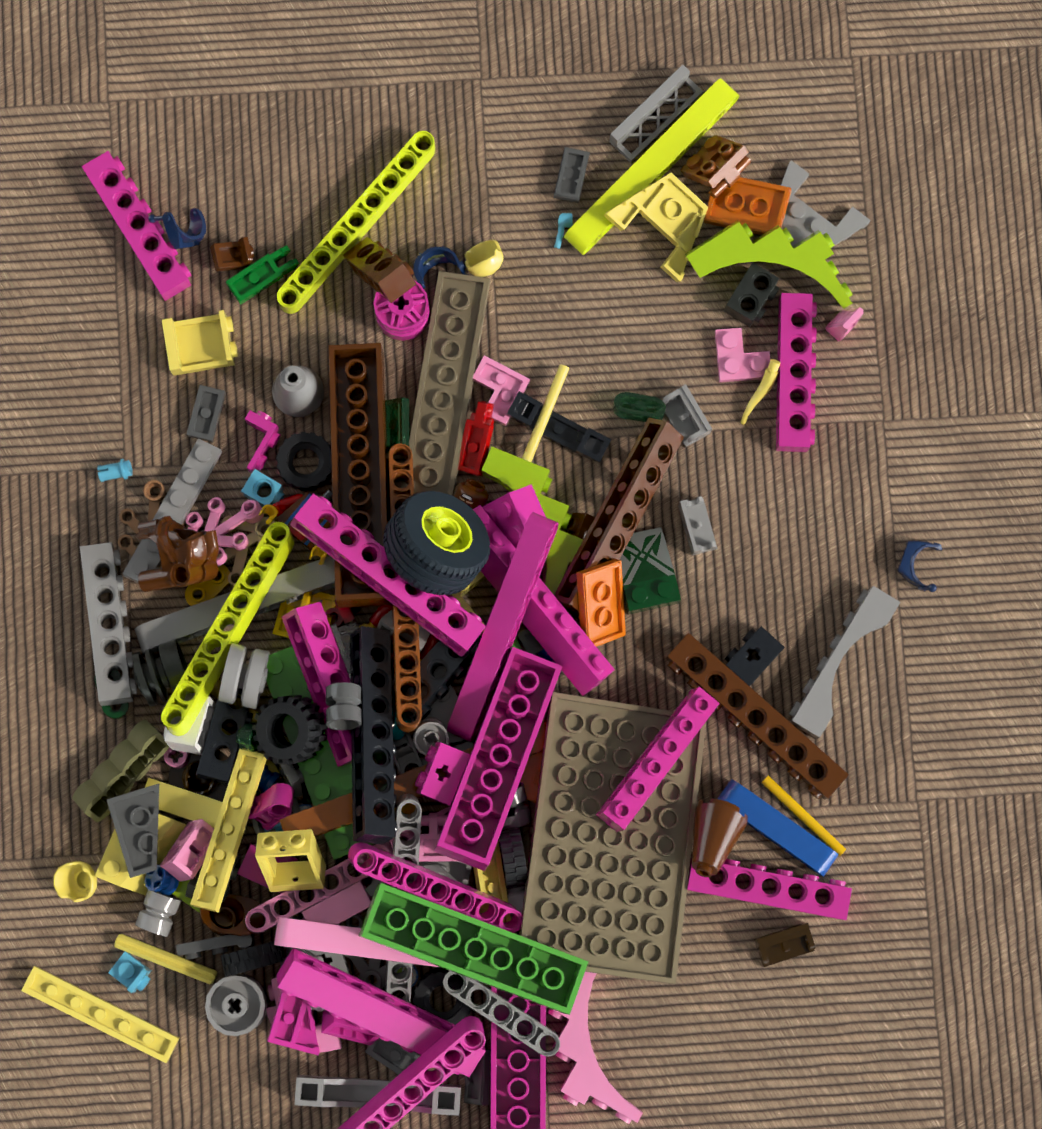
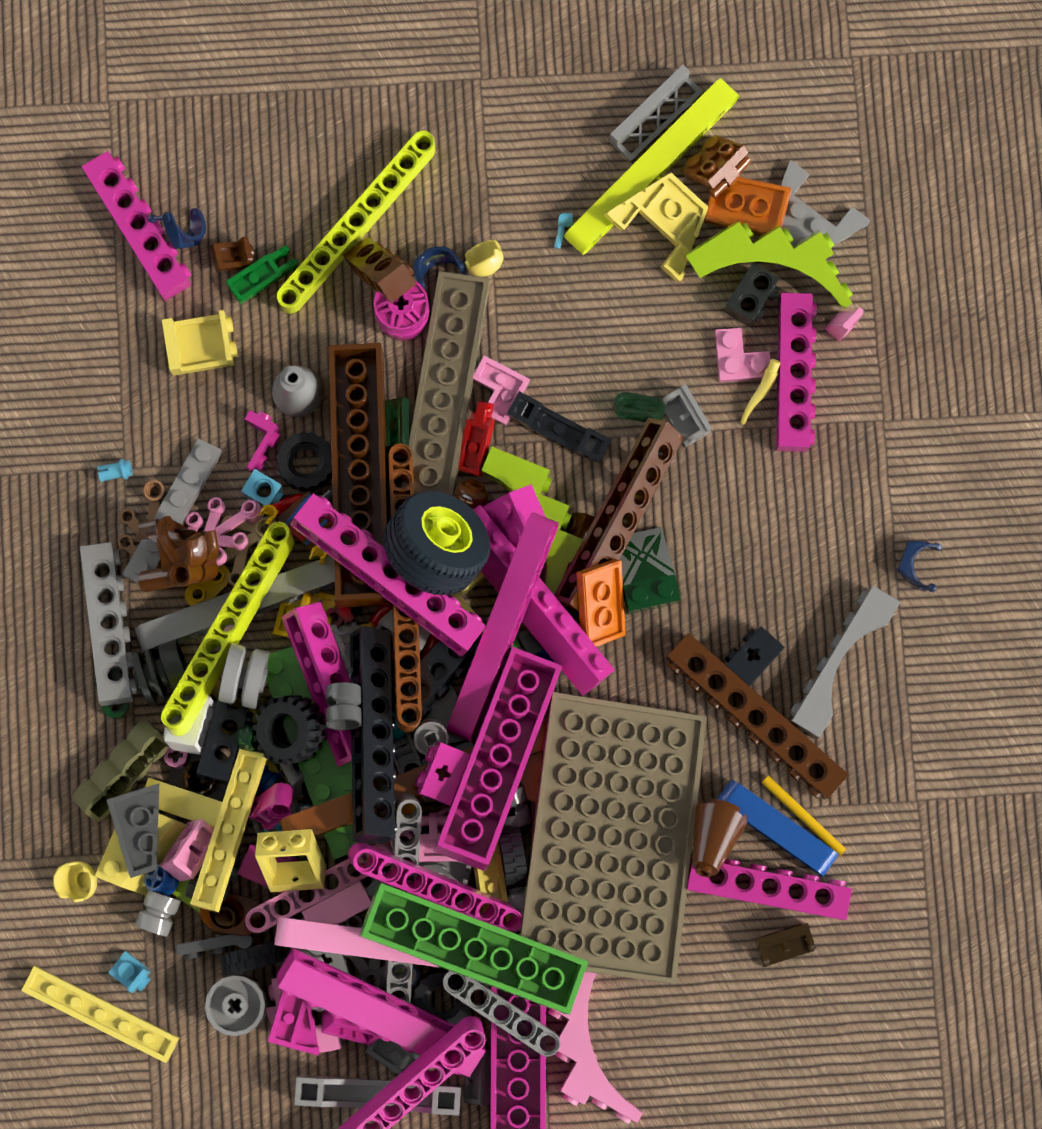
light yellow axle [114,934,217,984] -> none
dark grey plate [186,385,226,443] -> none
light yellow bar [522,364,569,462] -> none
dark grey plate [554,147,590,203] -> none
dark pink brick [596,687,720,832] -> none
light grey hinge [678,496,717,556] -> none

